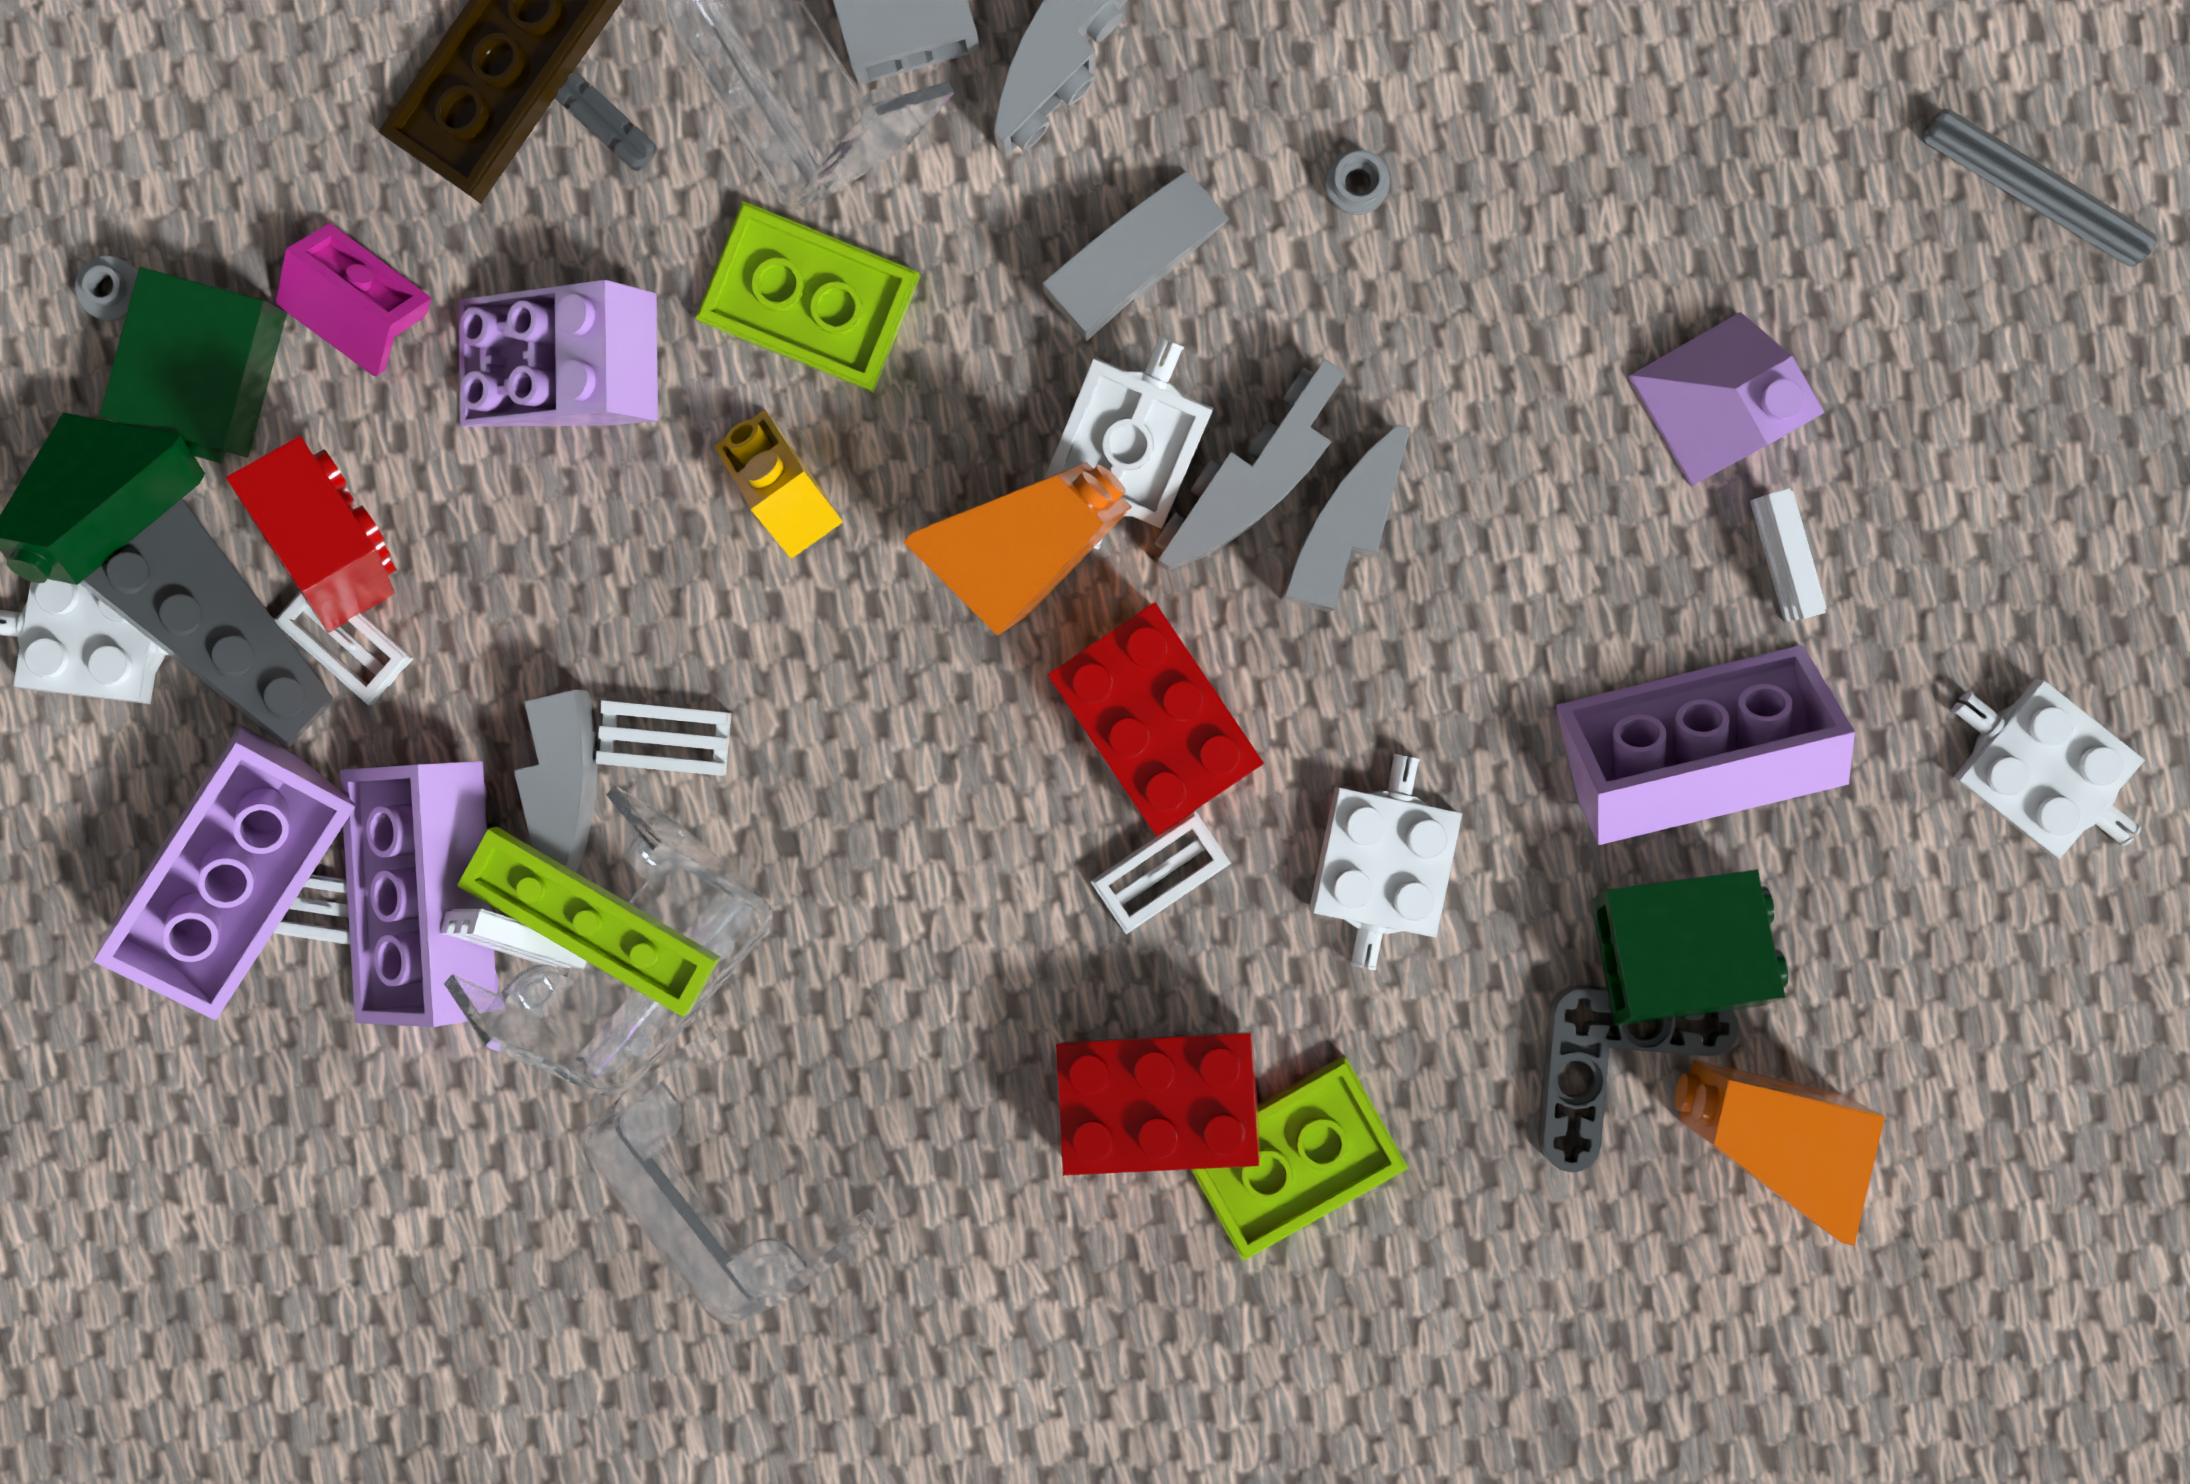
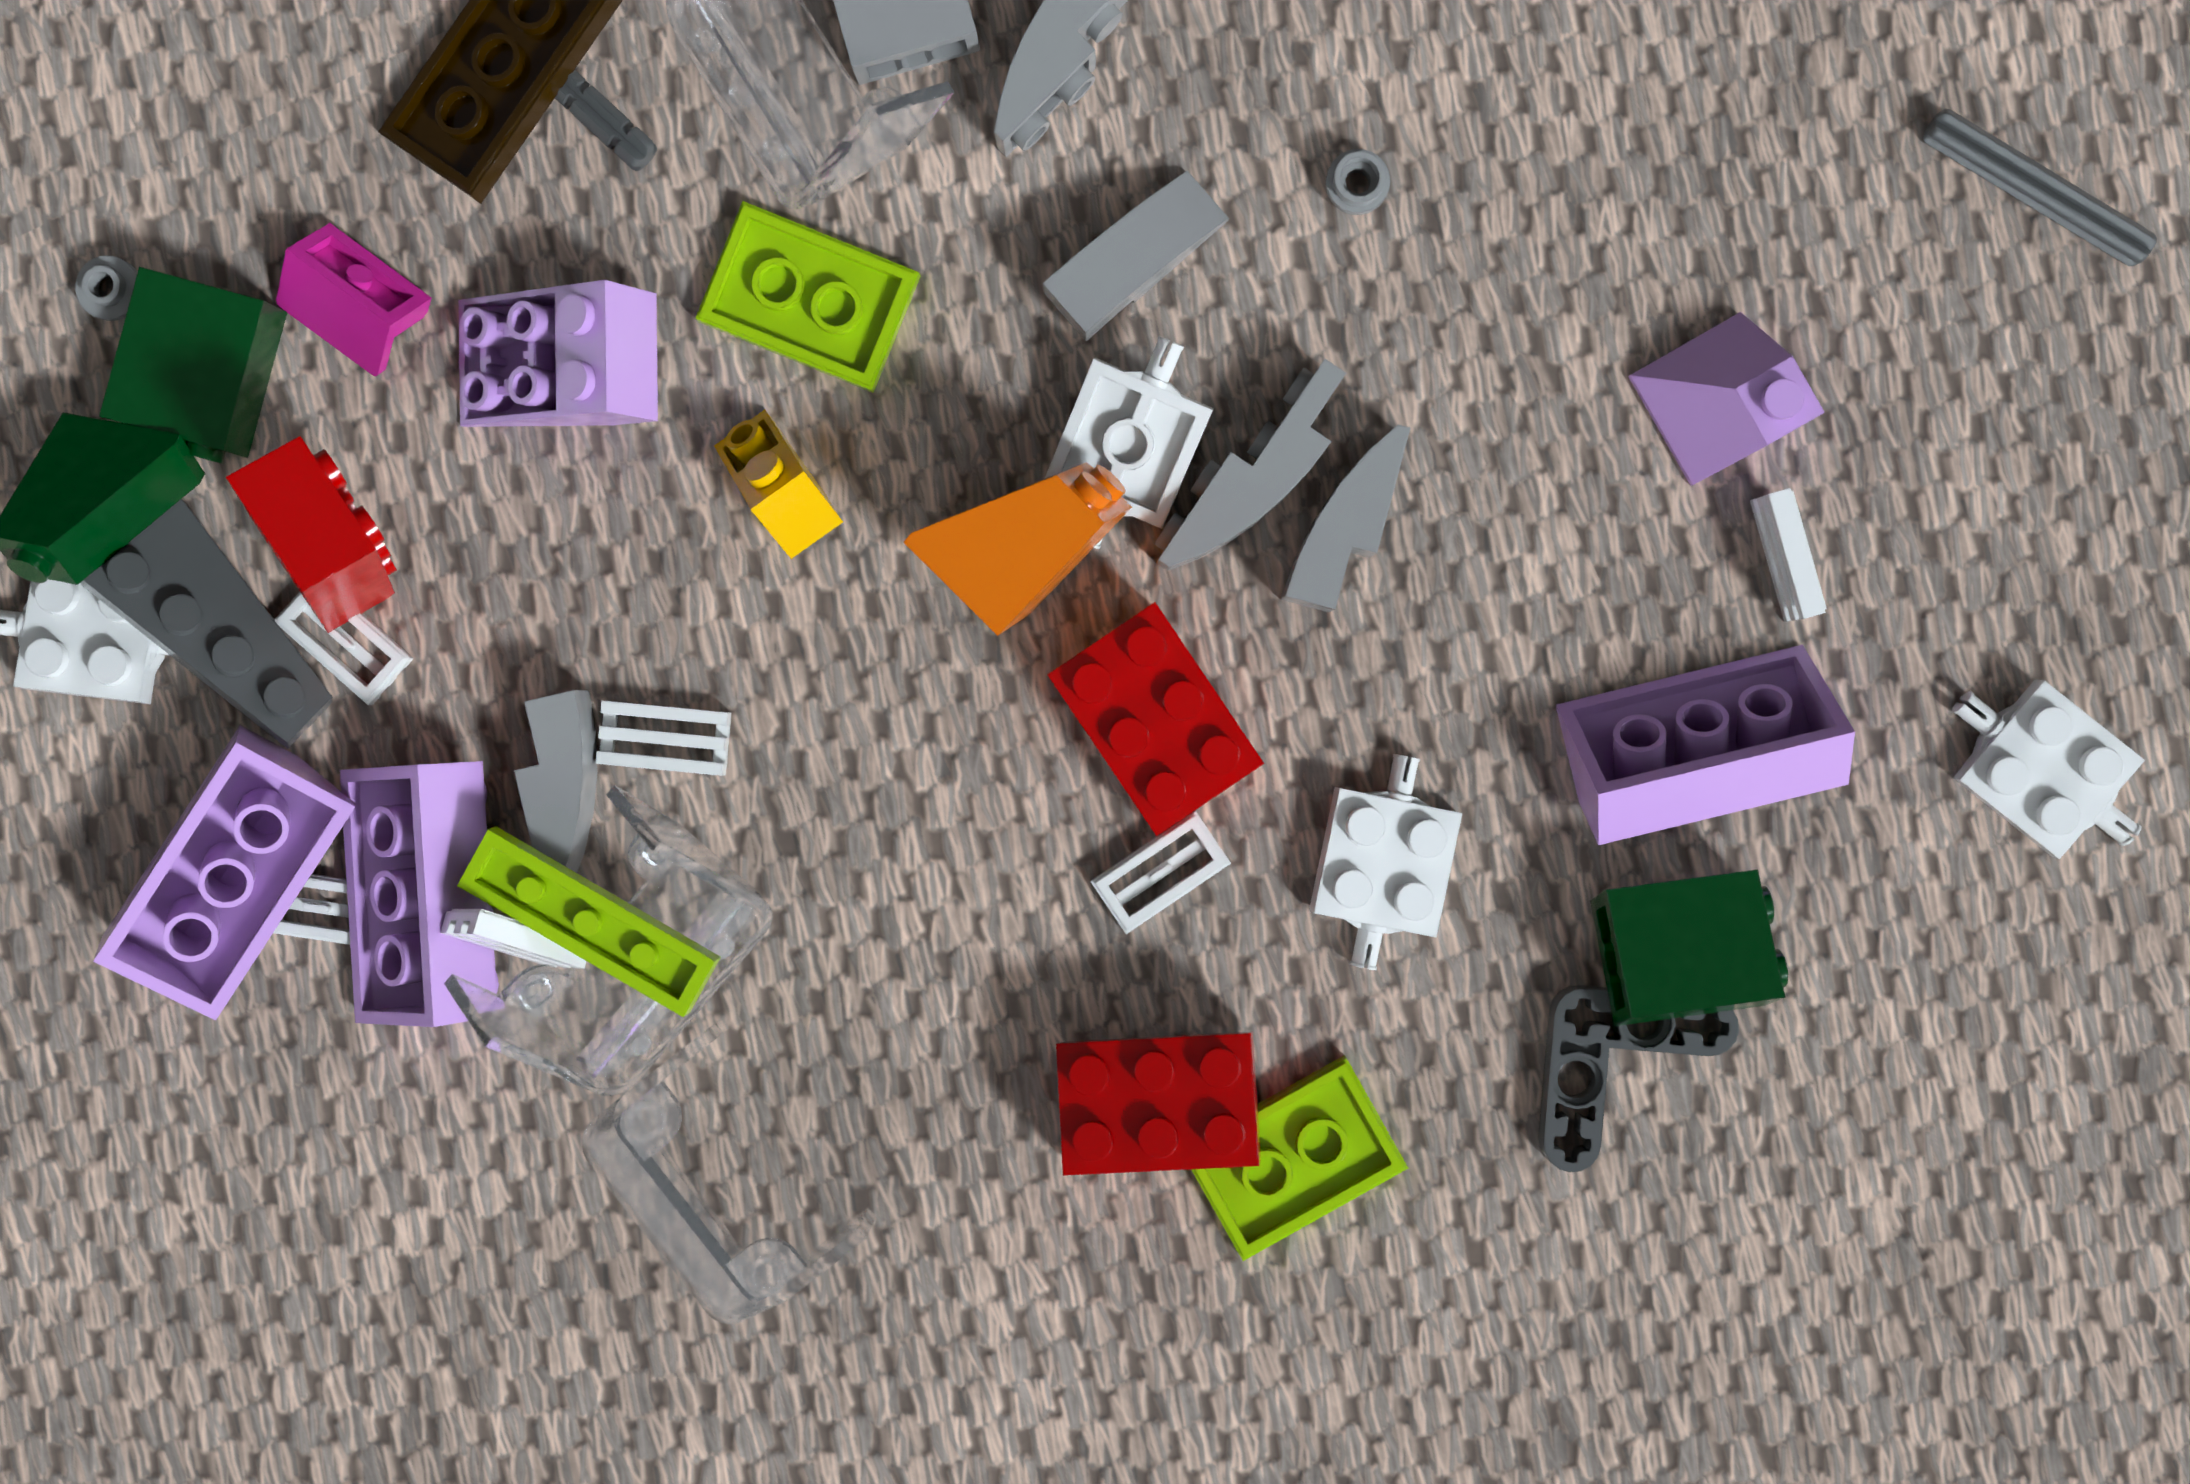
orange slope [1674,1059,1885,1246] -> none

